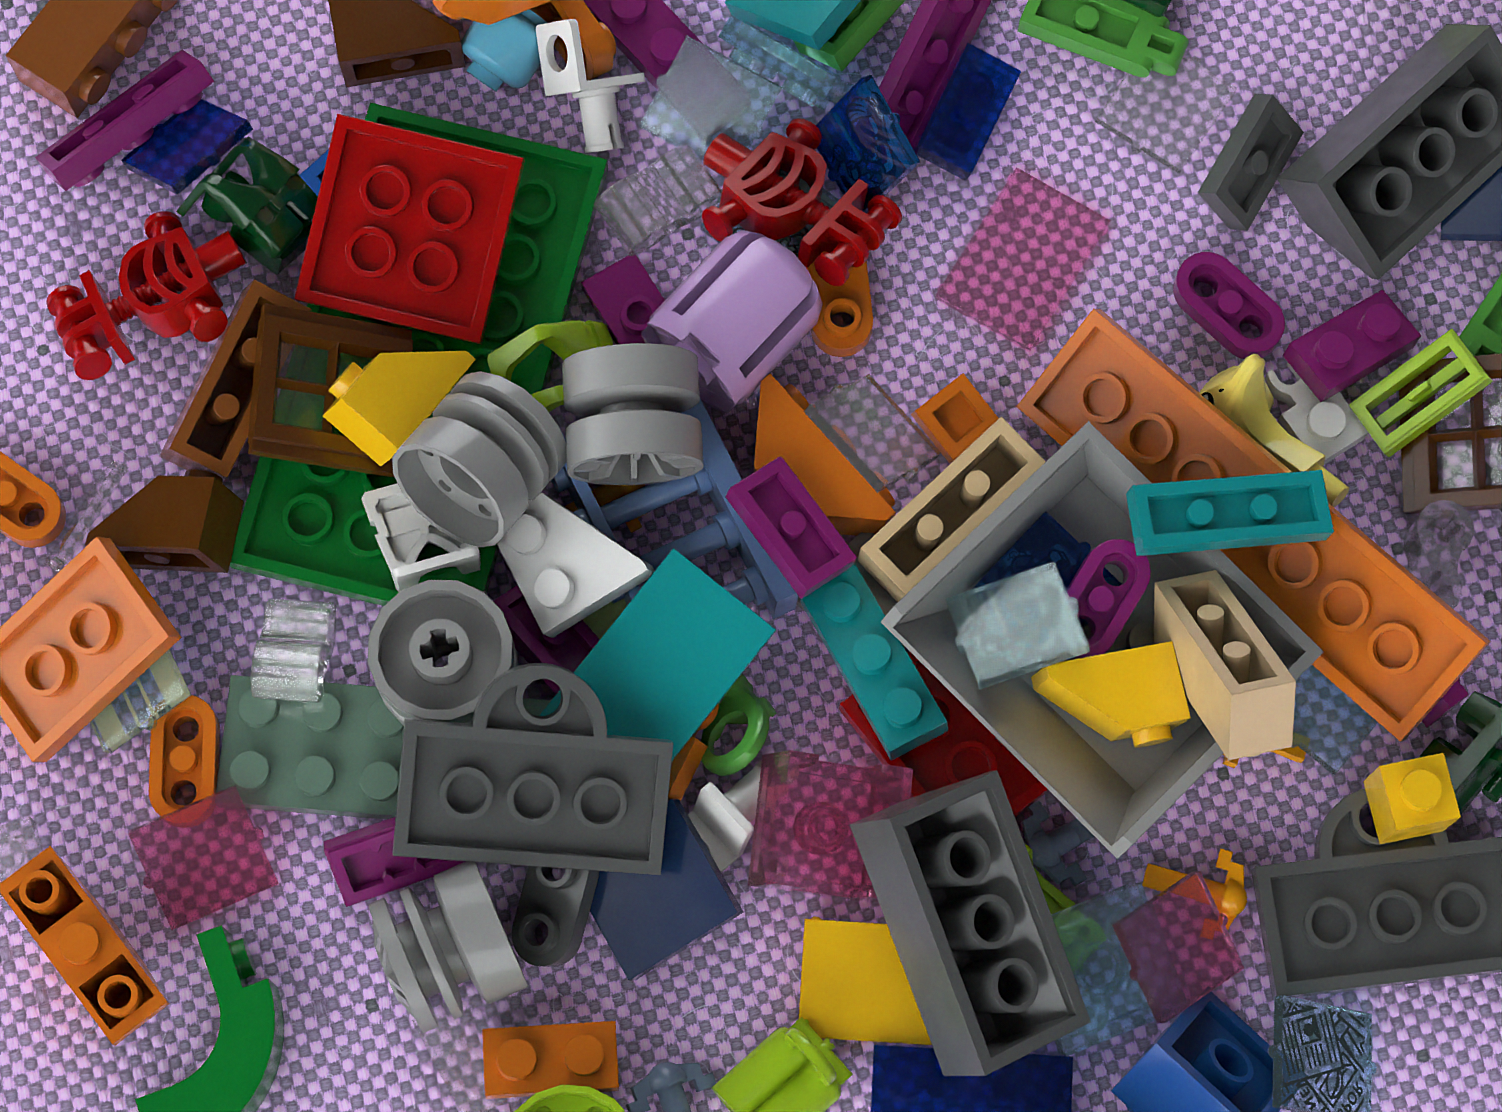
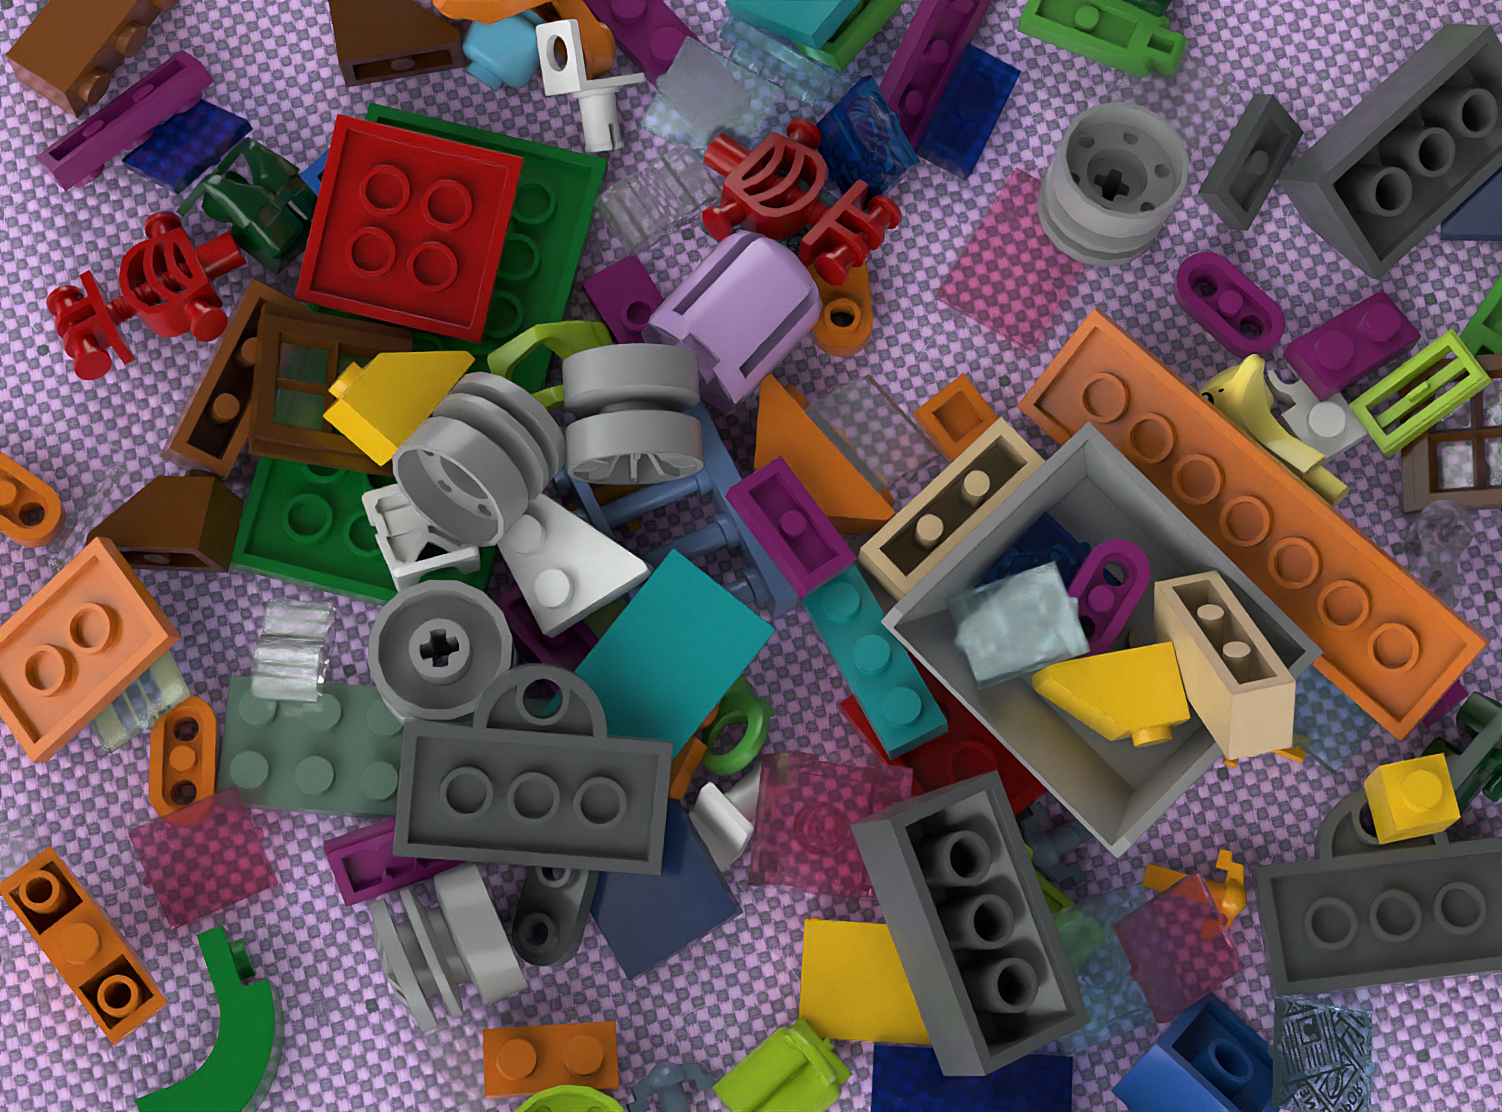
teal plate [1126,470,1334,556] -> none
none -> light grey wheel [1036,101,1190,268]

